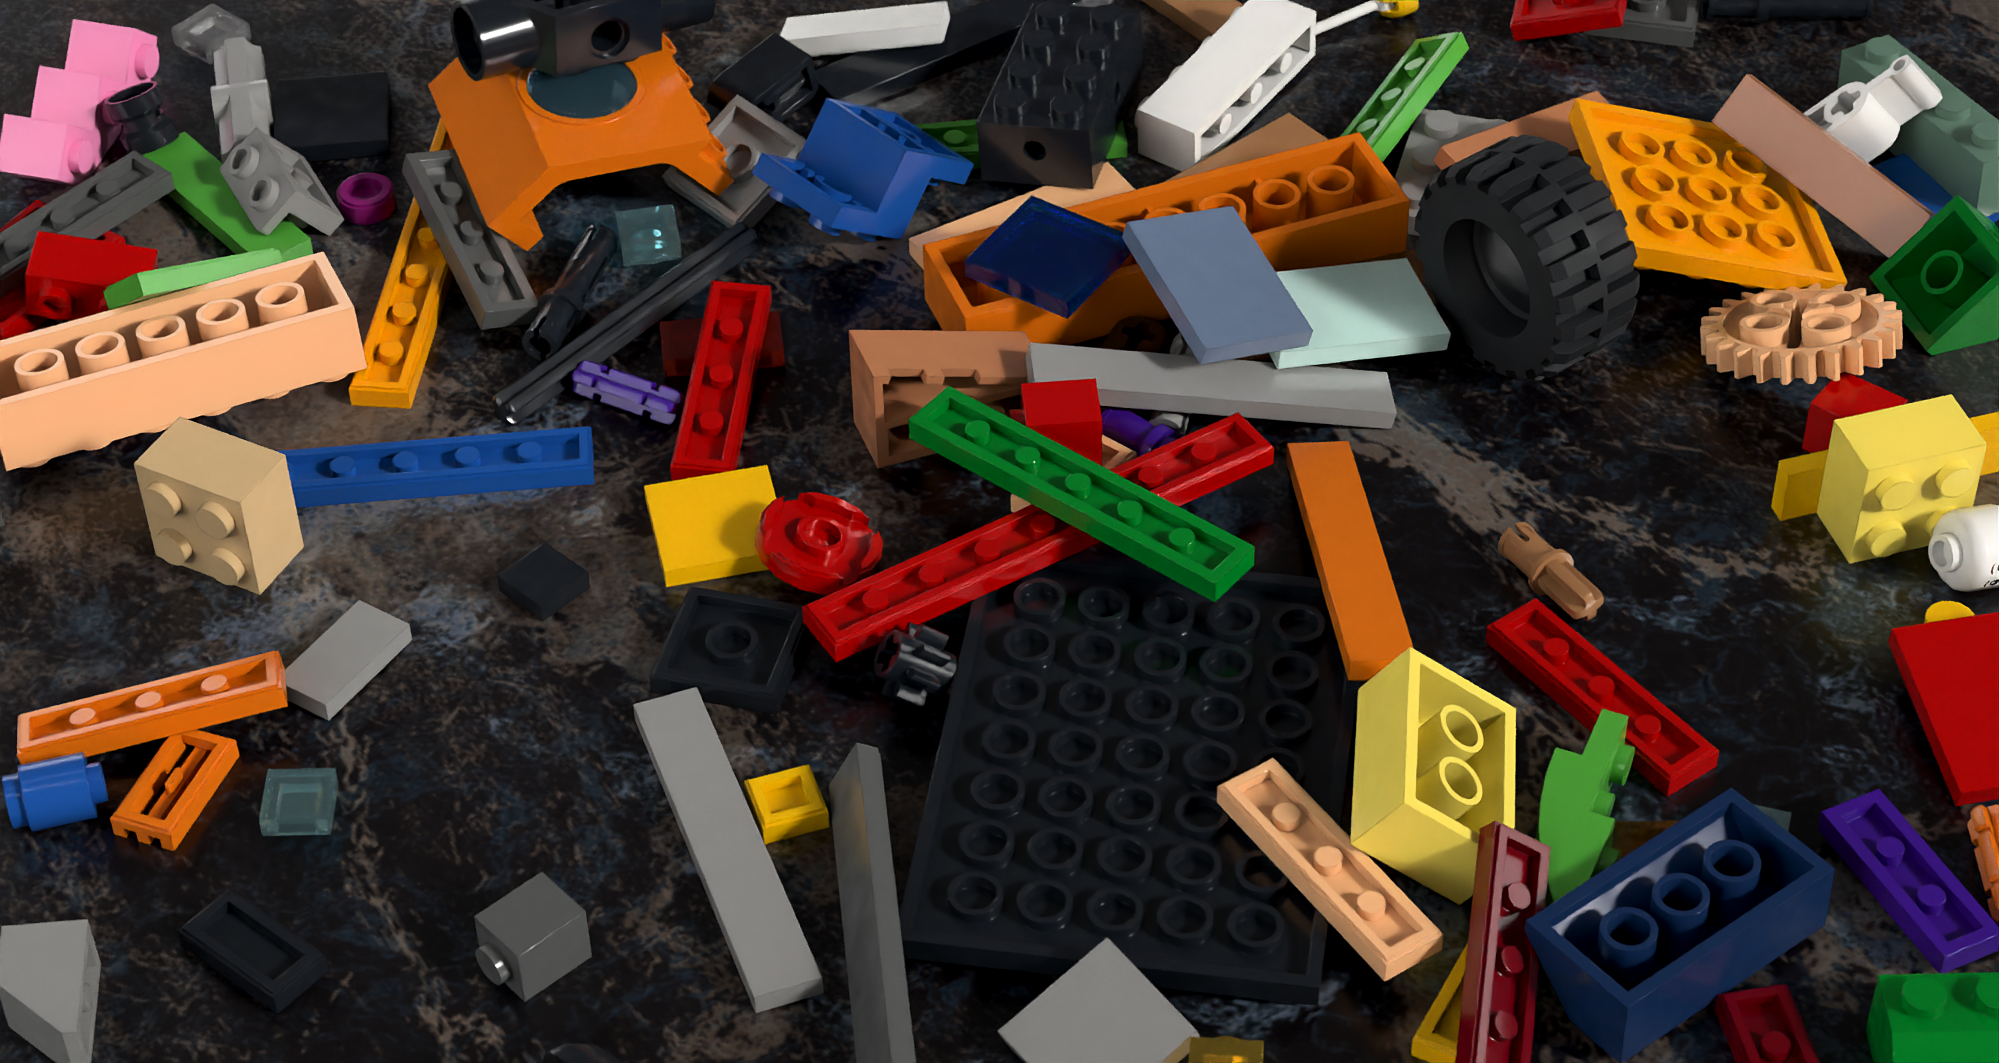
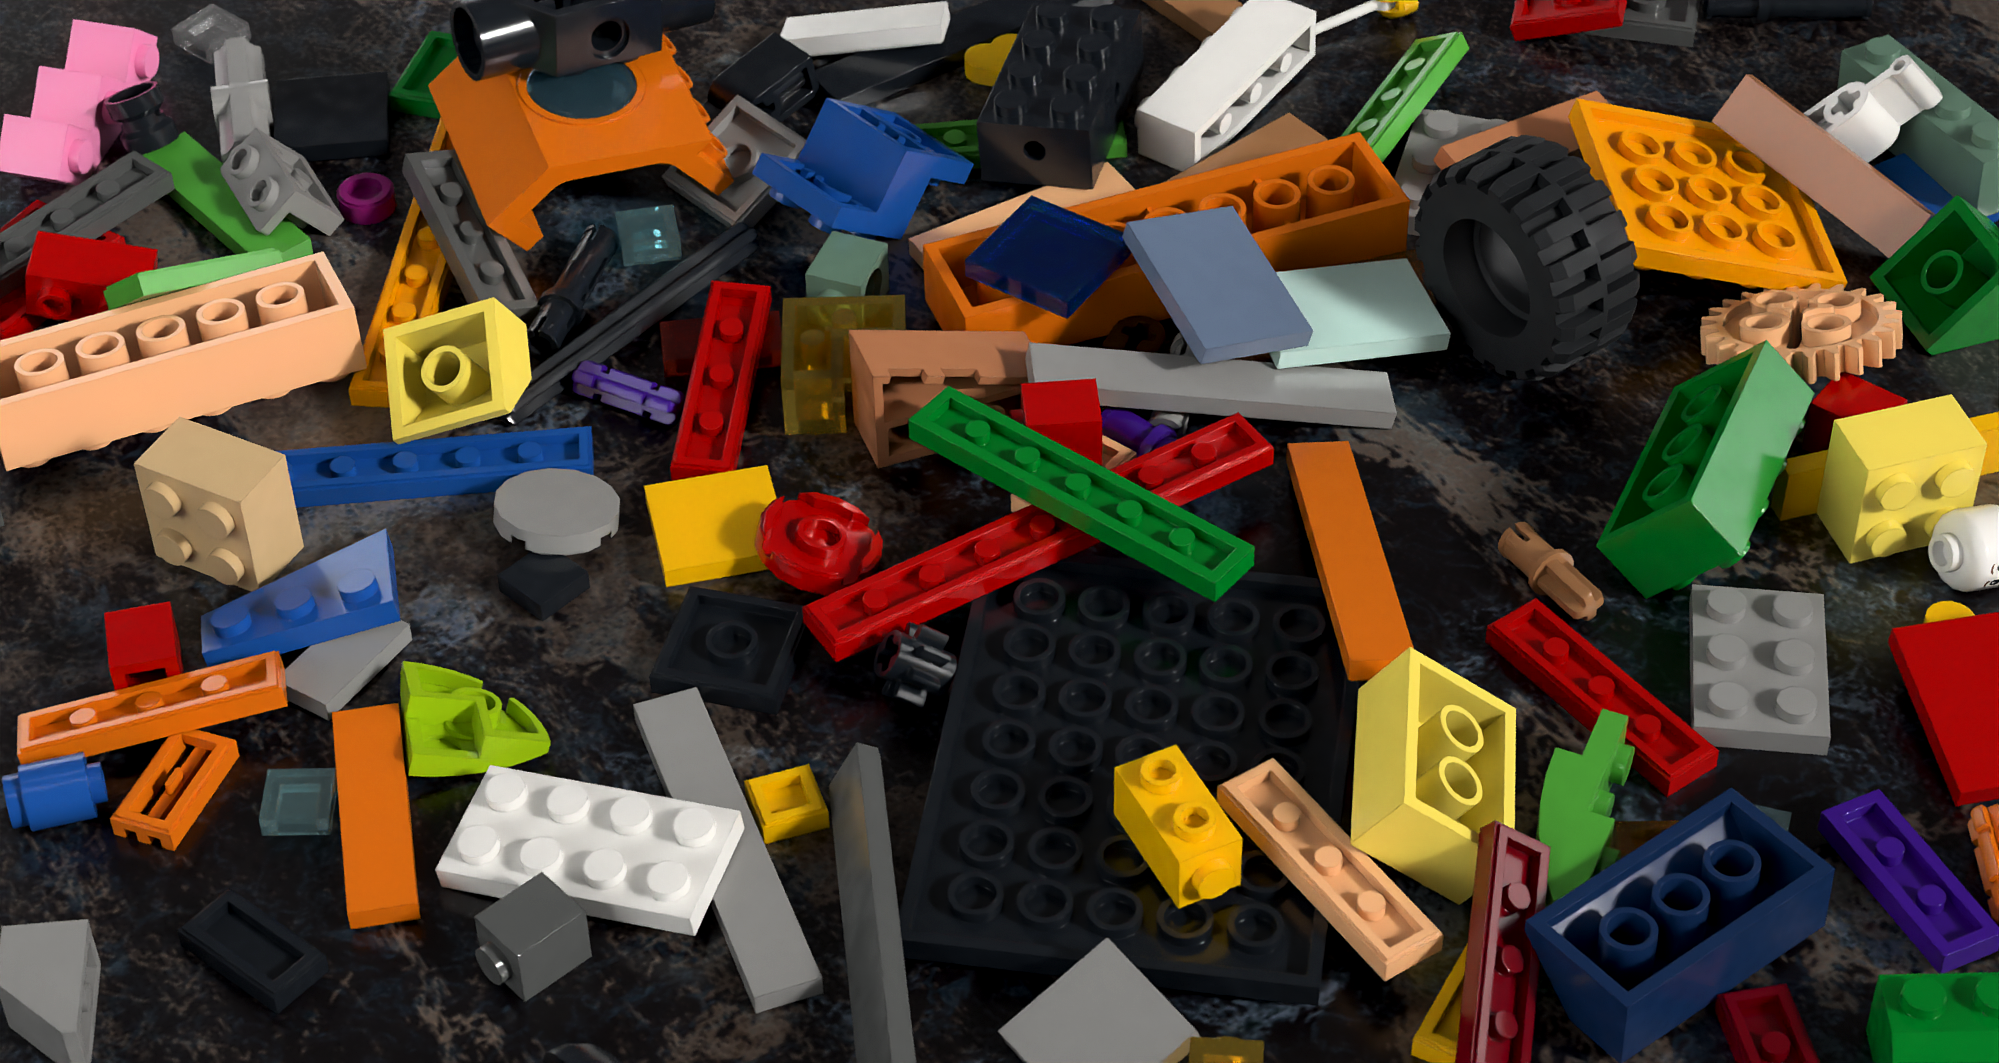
none -> red brick [104,601,184,690]
none -> blue wing [201,528,401,667]
none -> orange tile [332,703,420,929]
none -> light yellow slope [383,297,532,445]
none -> green tile [388,31,457,119]
none -> lime brick [400,661,551,777]
none -> white plate [435,765,745,936]
none -> light grey tile [493,468,620,556]
none -> clear yellow brick [781,295,906,435]
none -> sand green brick [805,231,890,330]
none -> yellow tile [964,34,1018,86]
none -> yellow brick [1114,745,1243,909]
none -> green brick [1596,340,1815,599]
none -> light grey plate [1689,584,1831,755]

